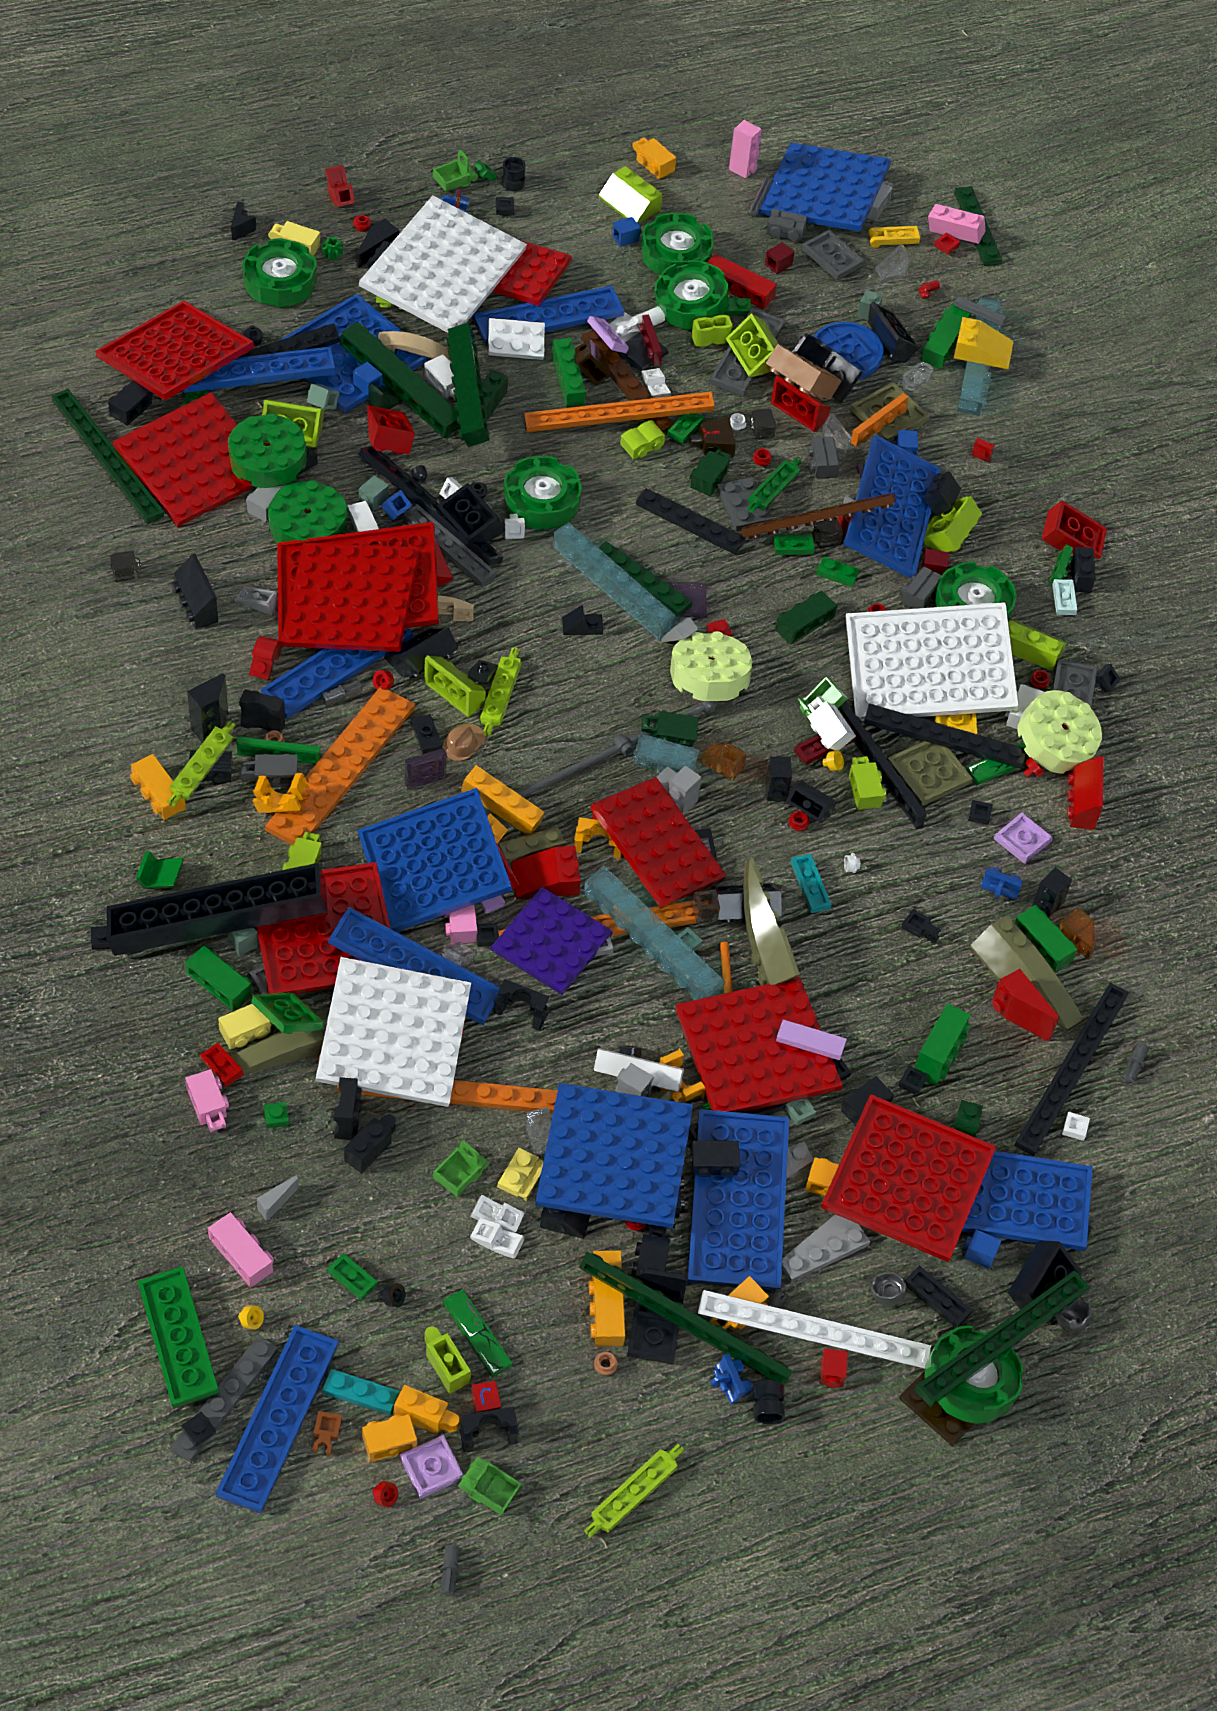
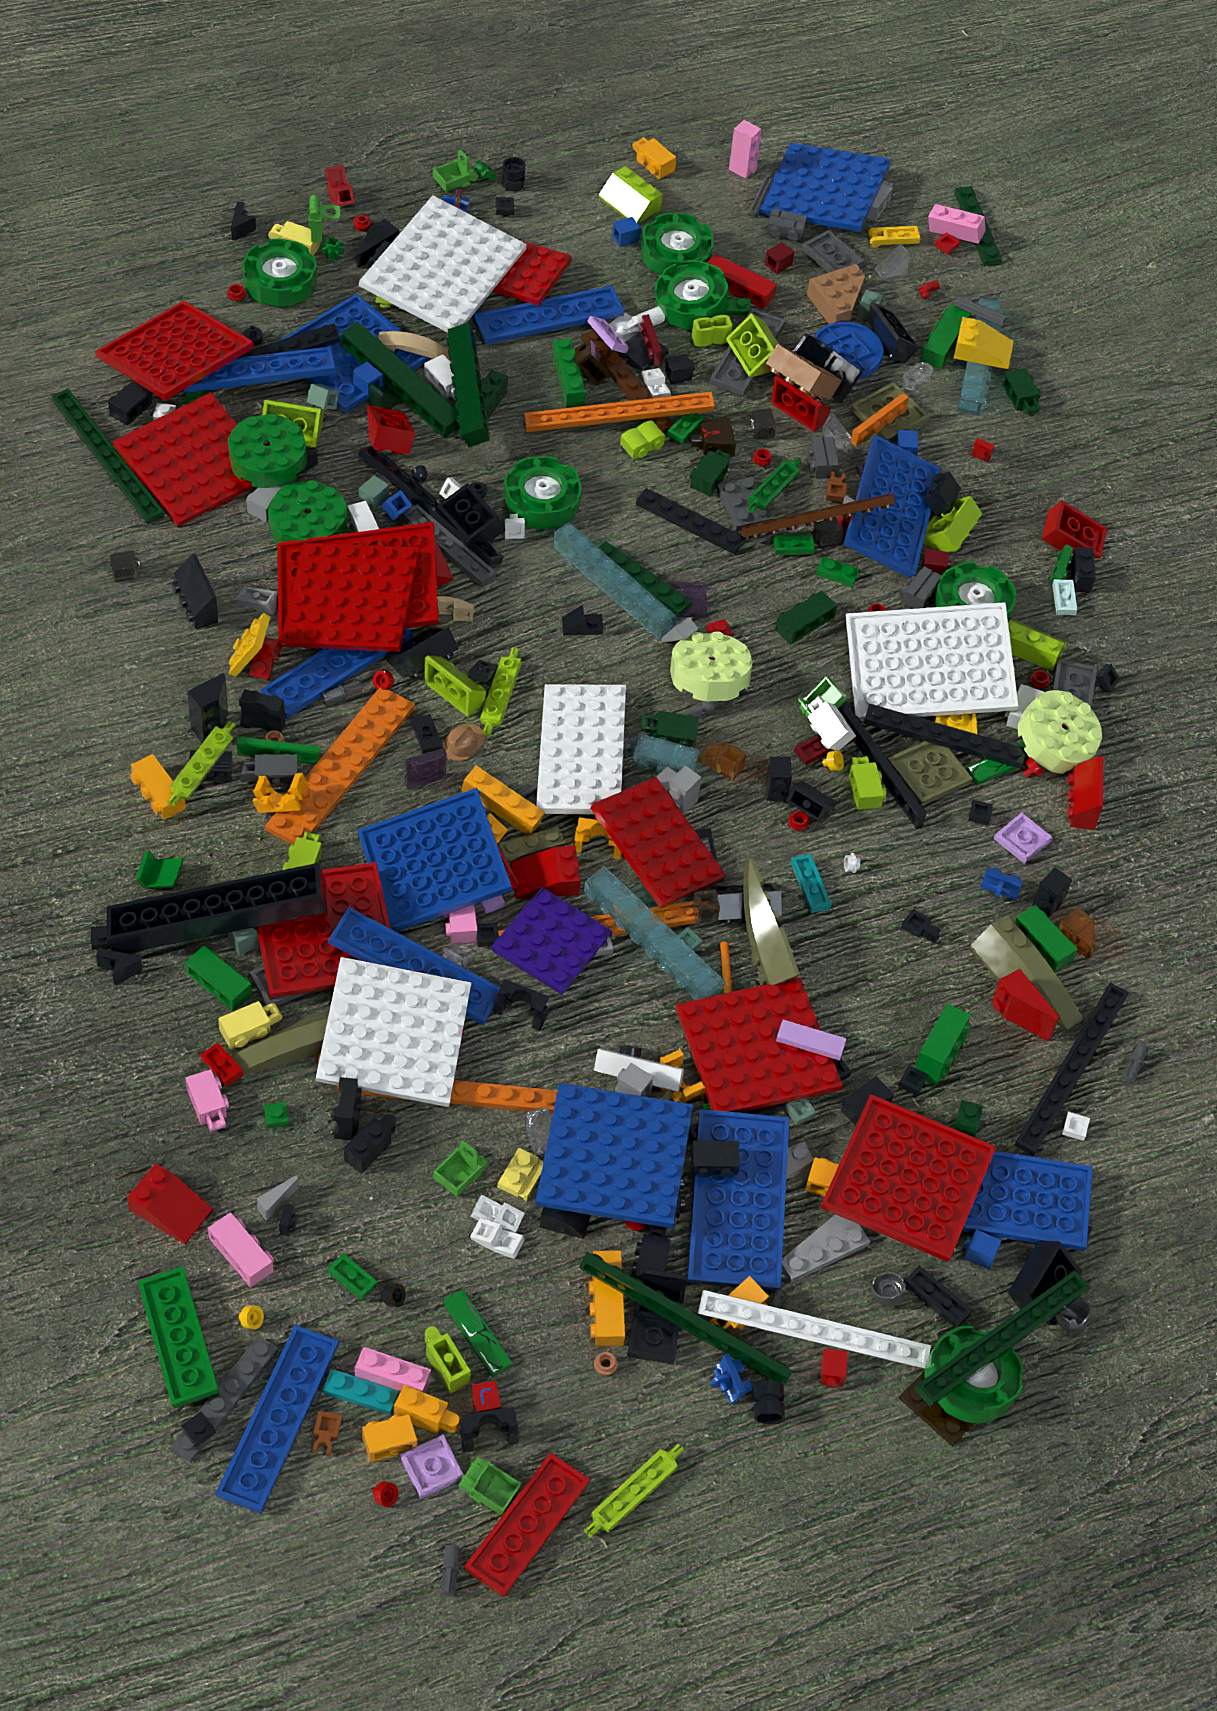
green plate [251,993,324,1034] -> none
white plate [488,318,545,360] -> none
white plate [730,413,746,431] -> none
none -> black slope [96,948,143,985]
none -> red slope [127,1163,213,1245]
none -> white plate [153,403,176,421]
none -> red plate [227,284,246,301]
none -> yellow plate [229,613,271,677]
none -> black plate [279,1204,298,1237]
none -> bright green piece [308,195,340,242]
none -> bright pink brick [355,1347,431,1394]
none -> red plate [464,1452,590,1598]
none -> white plate [536,684,626,814]
none -> black brick [664,353,695,384]
none -> medium nougat brick [807,264,865,324]
none -> dark orange plate [826,471,847,502]
none -> dark green brick [1002,368,1040,415]

